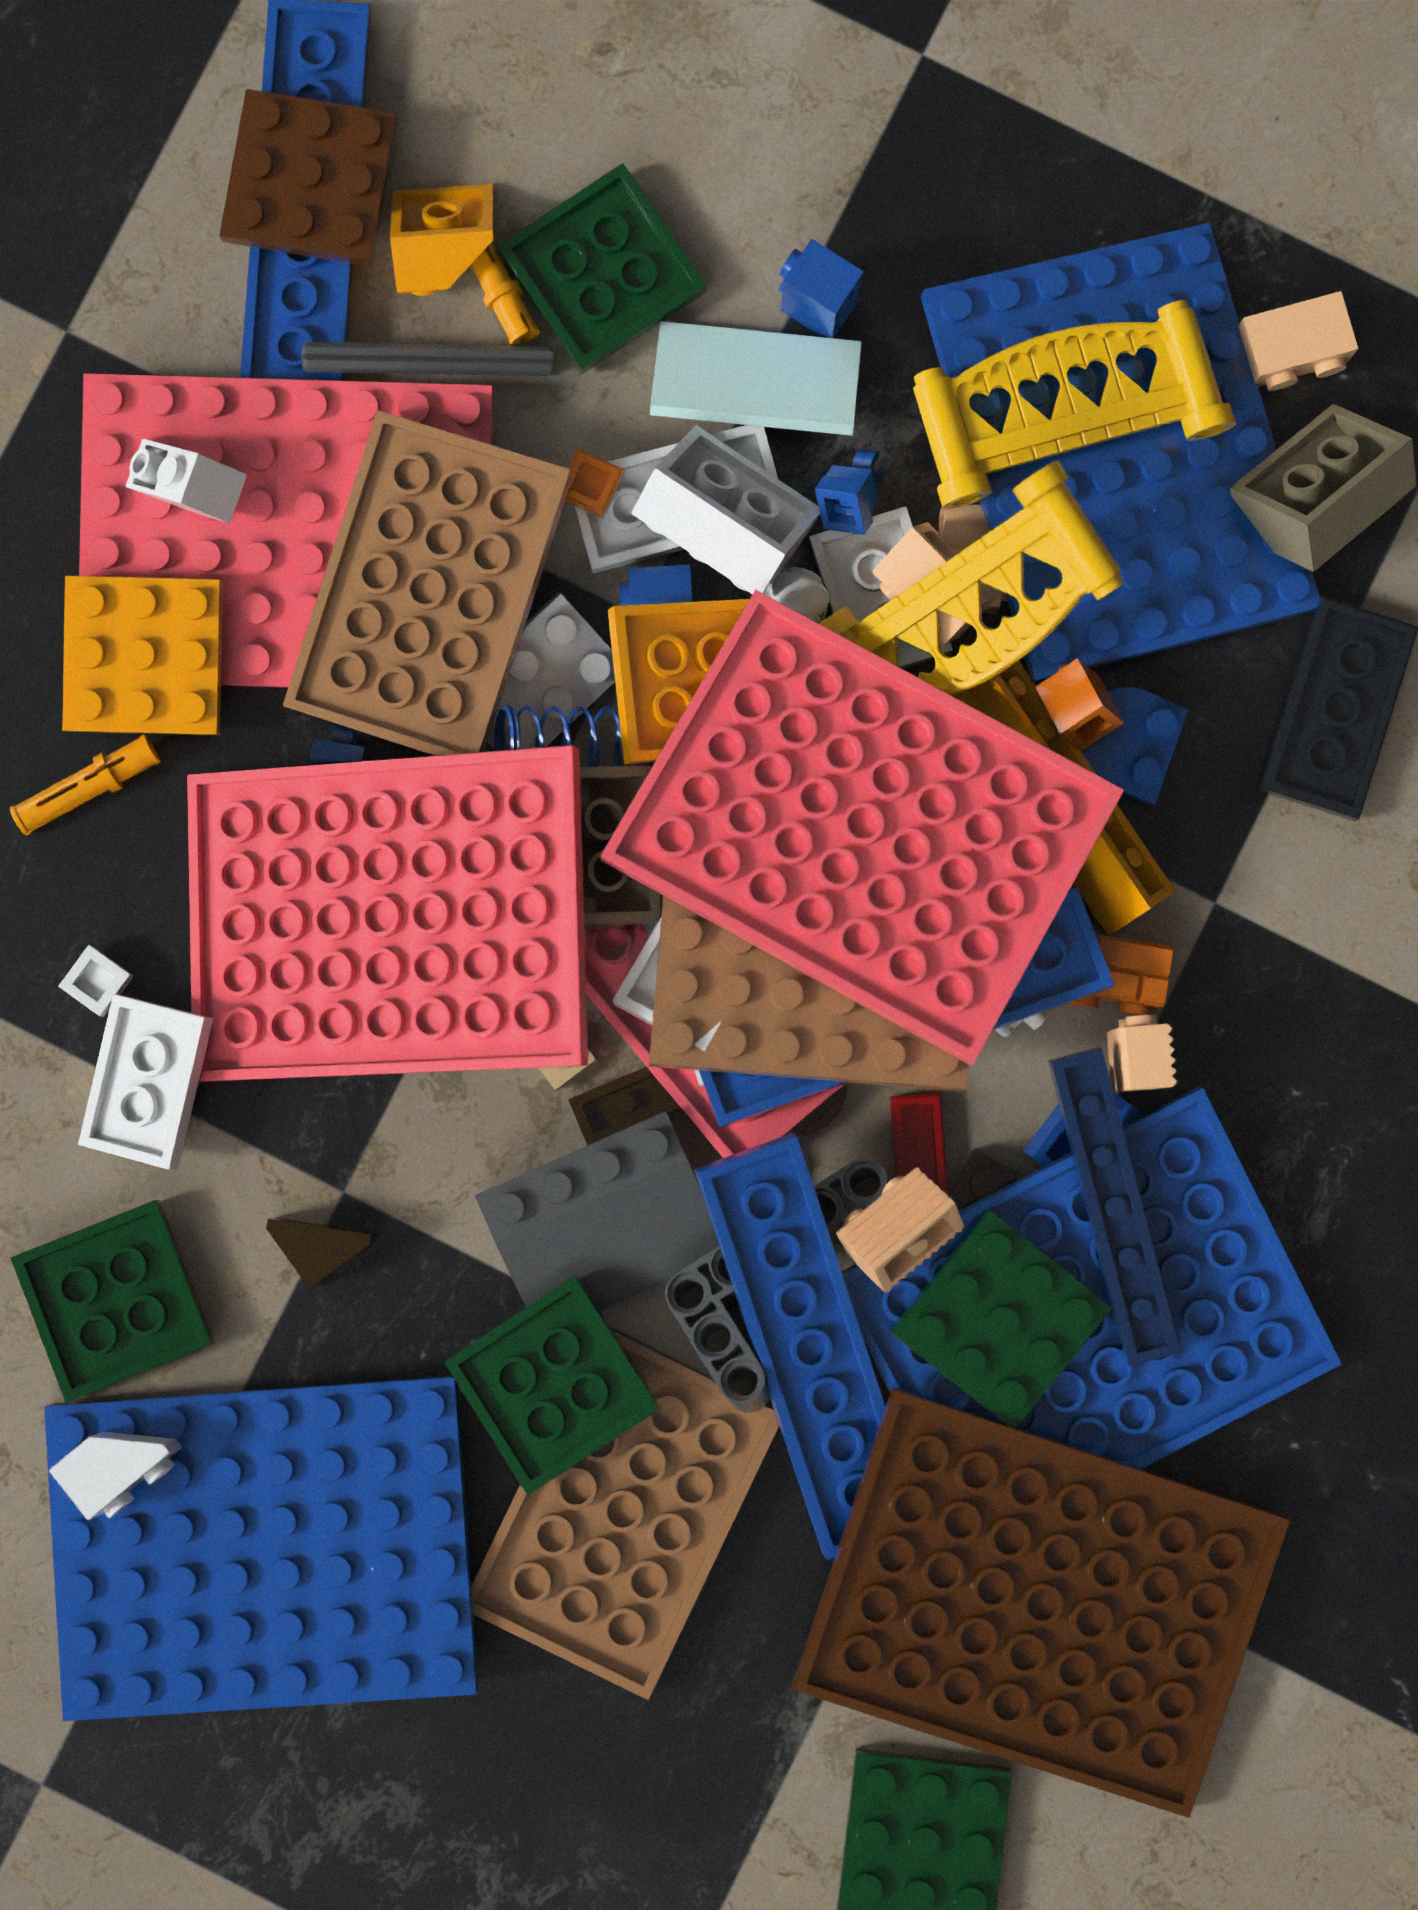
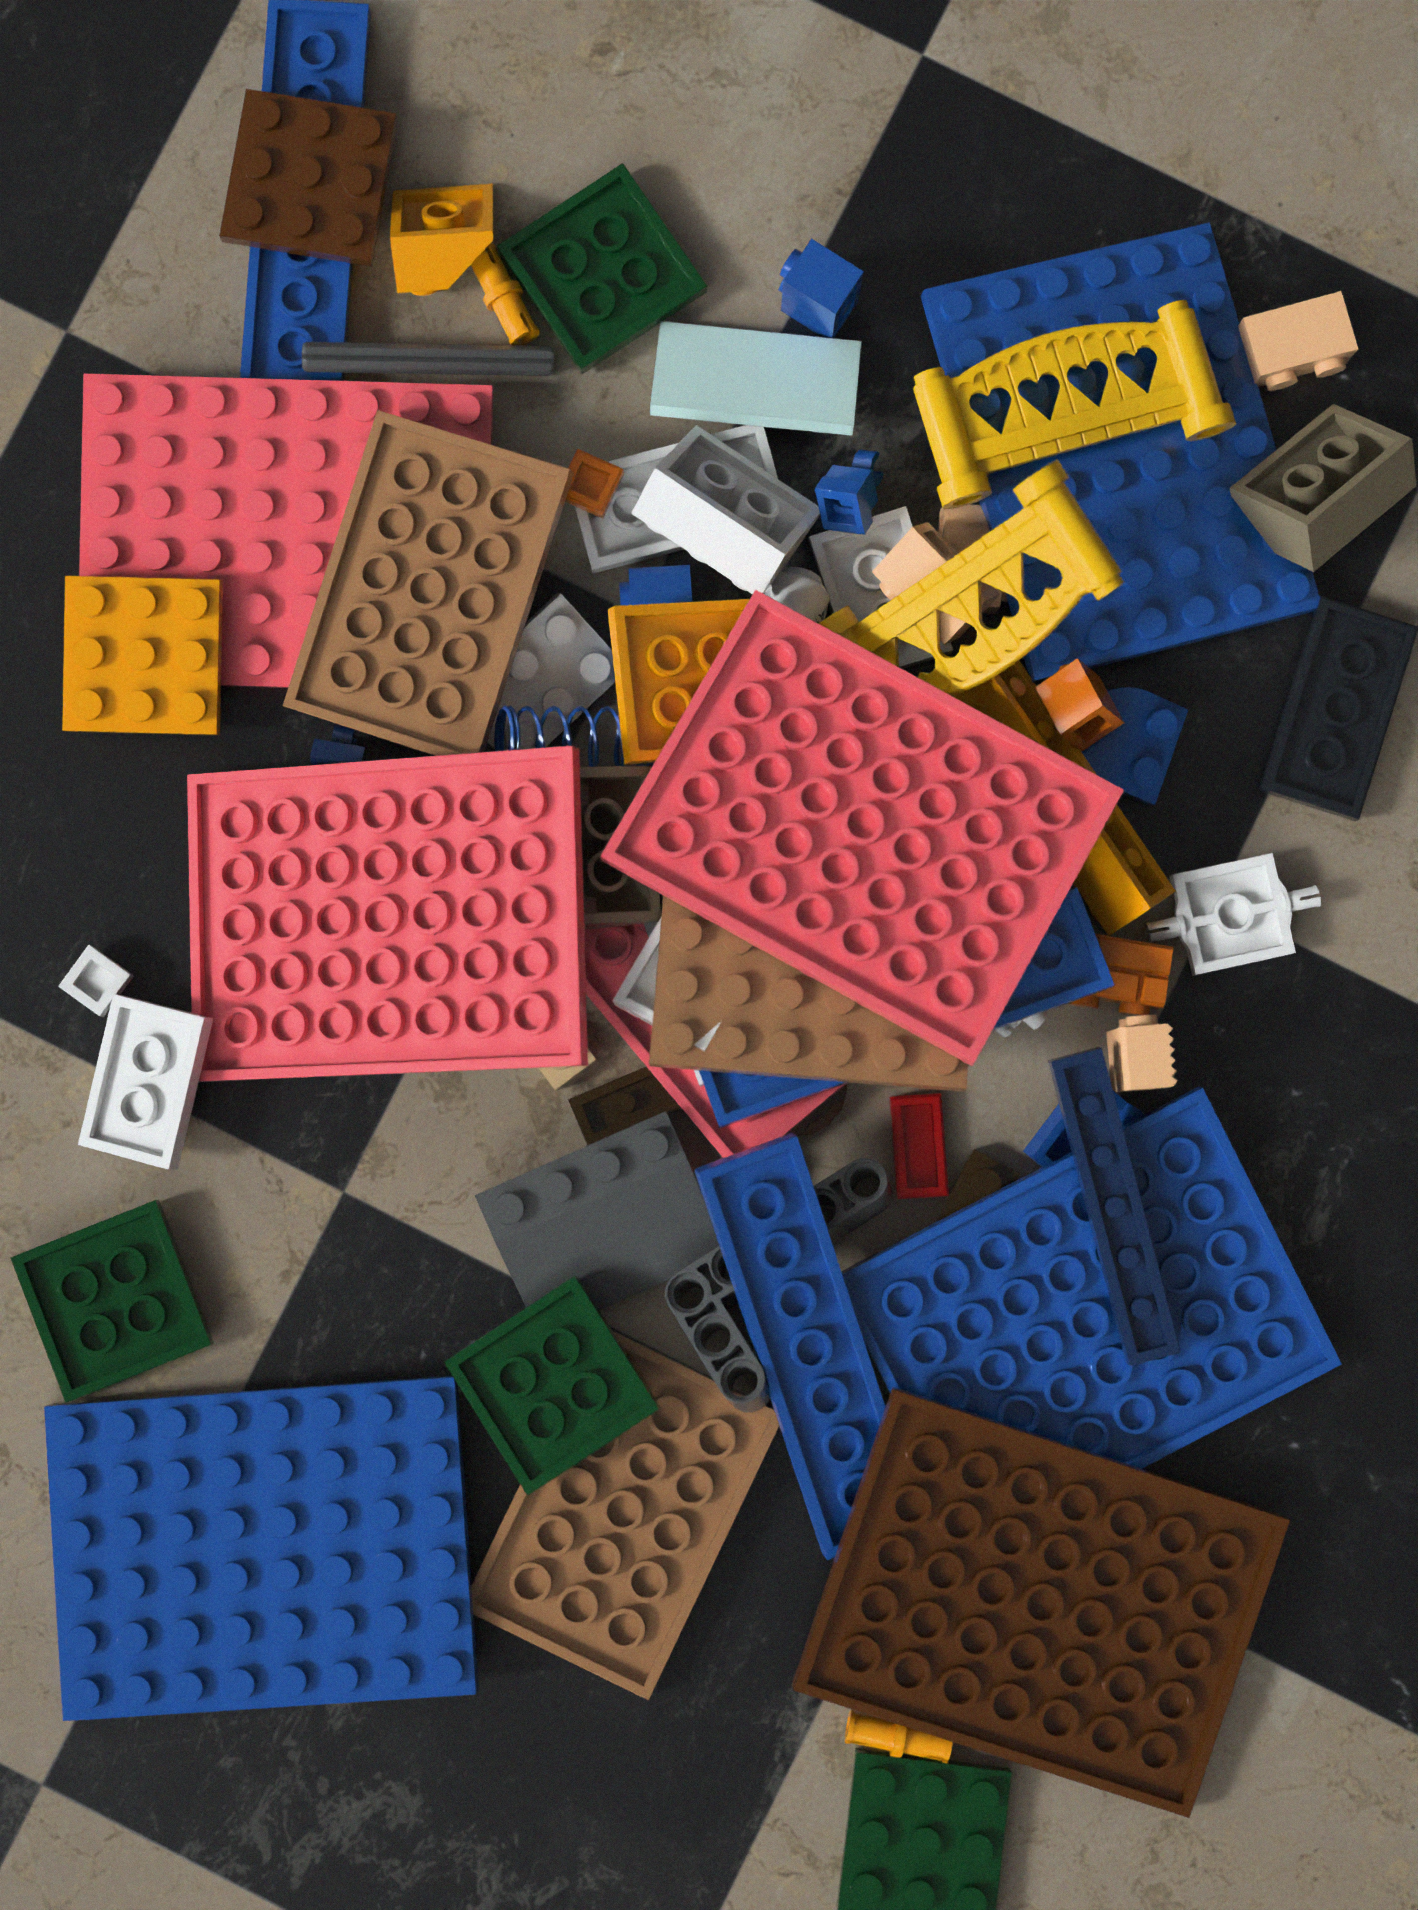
light orange pin [10,734,161,836] -> none
white slope [49,1432,182,1520] -> none
white slope [125,438,247,523] -> none
dark brown slope [266,1218,377,1289] -> none
light nougat brick [836,1167,964,1292] -> none
dark green plate [890,1208,1112,1428] -> none
none -> light orange pin [844,1709,953,1763]
none -> white plate [1145,853,1321,976]

